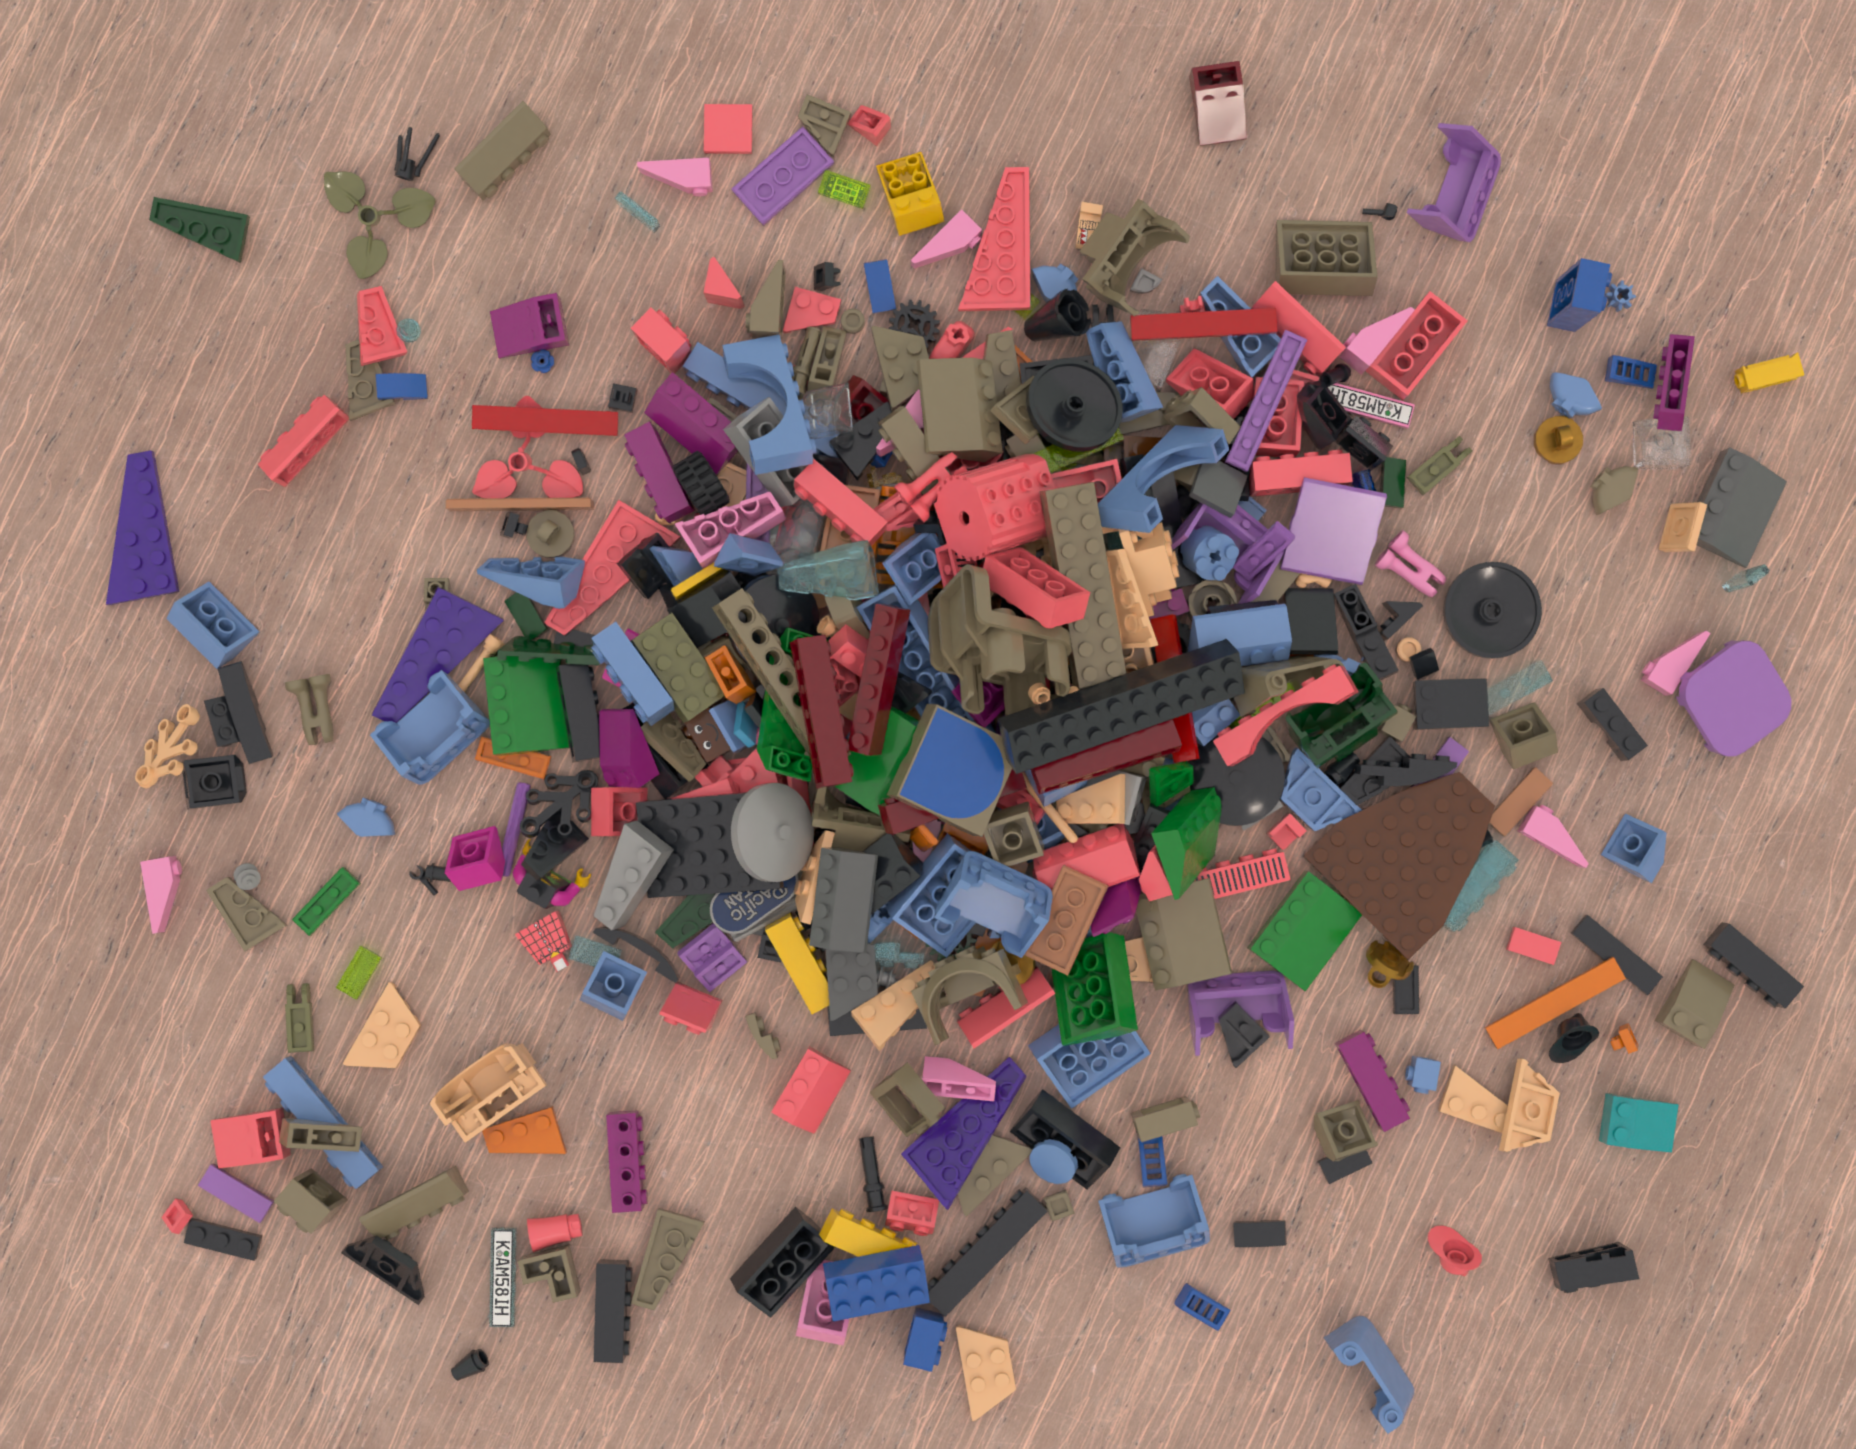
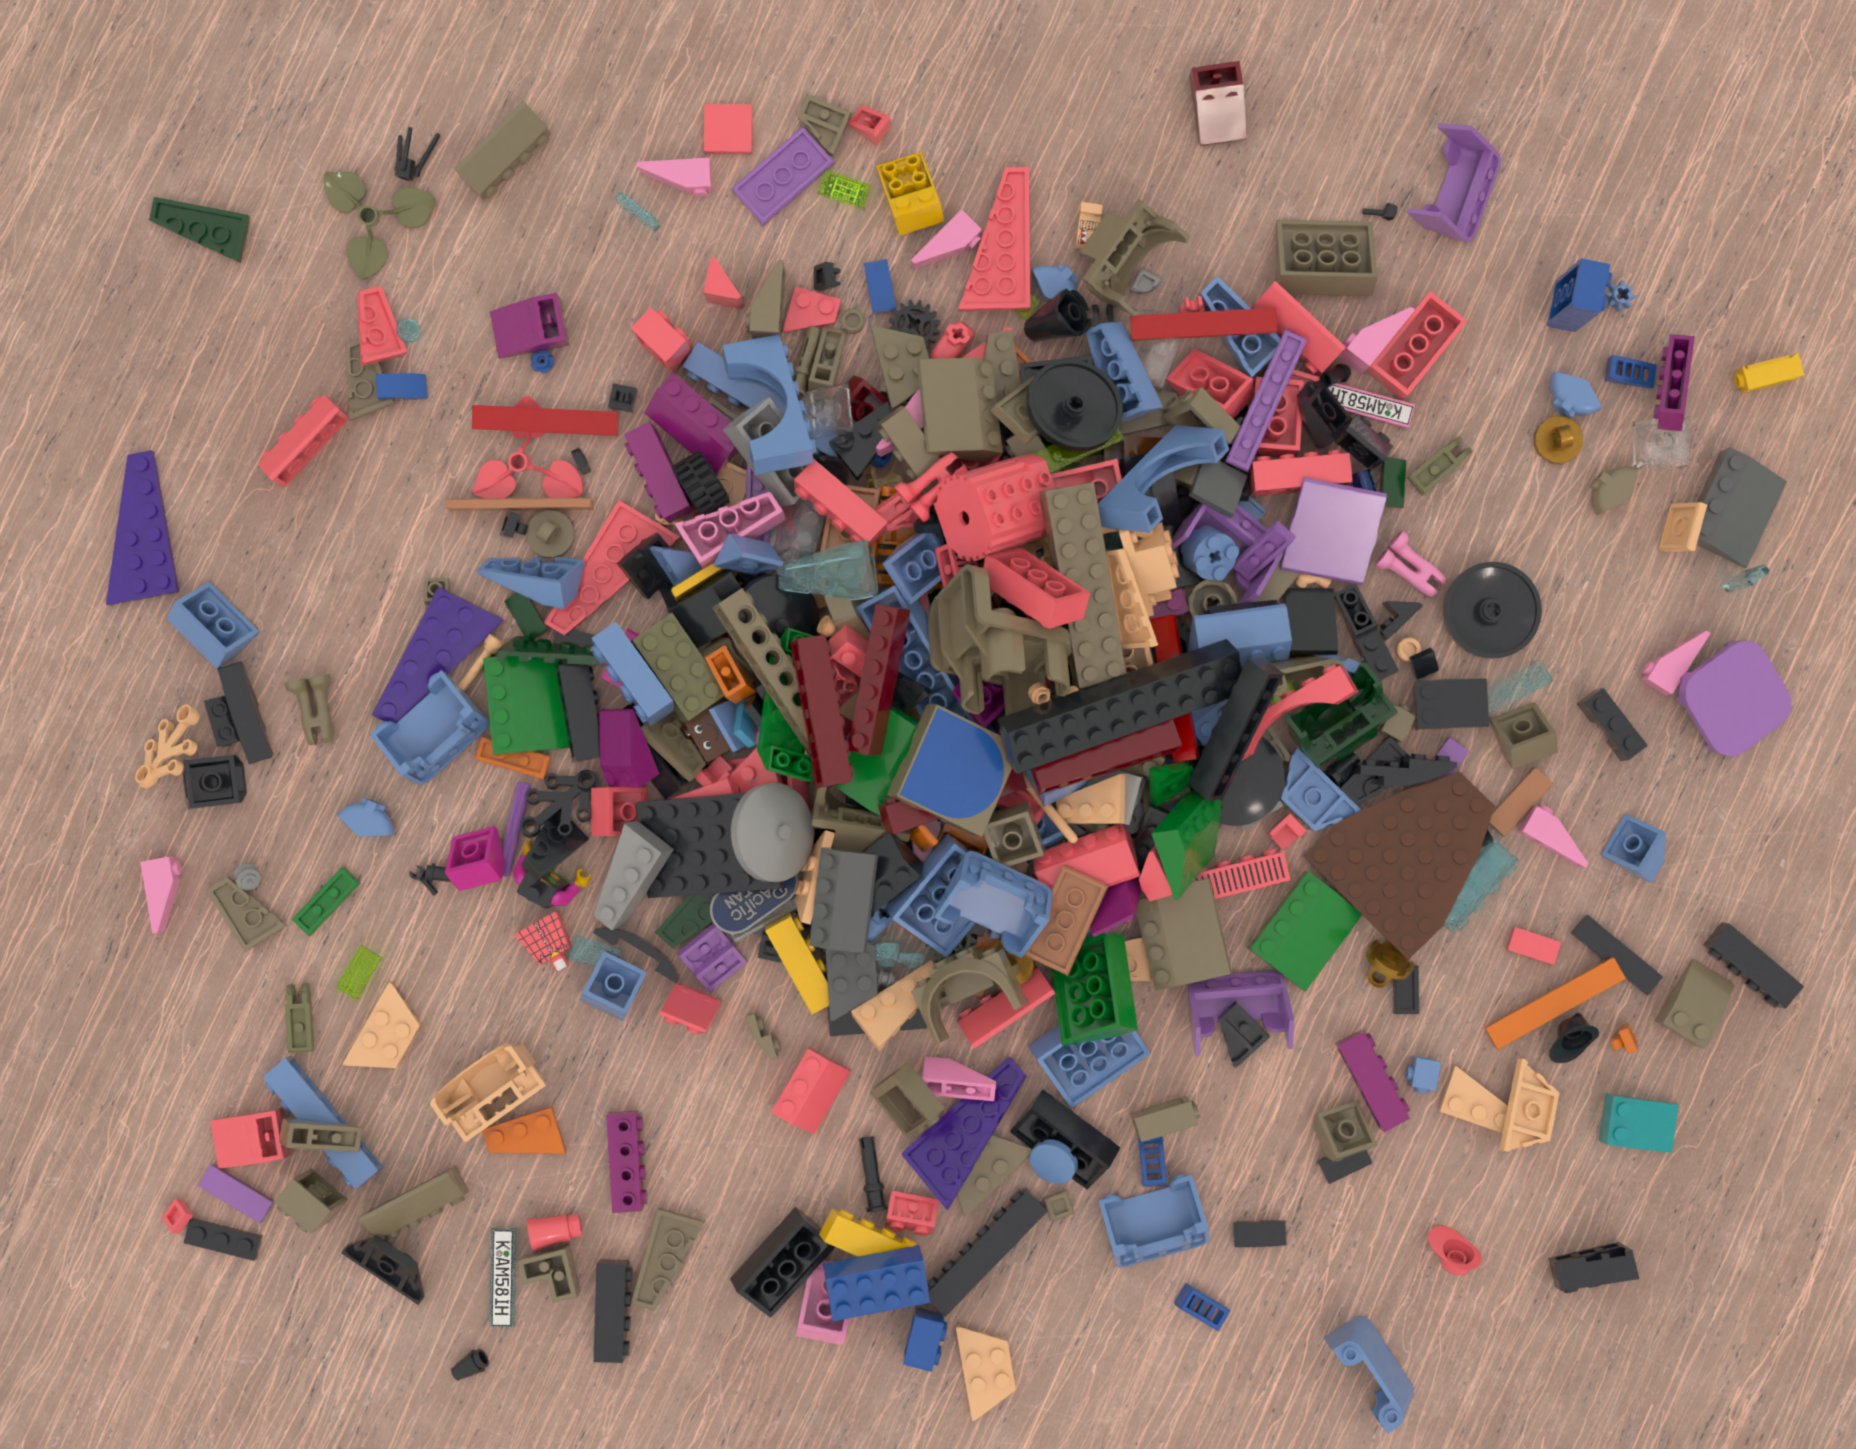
none -> black brick [1188,658,1284,801]

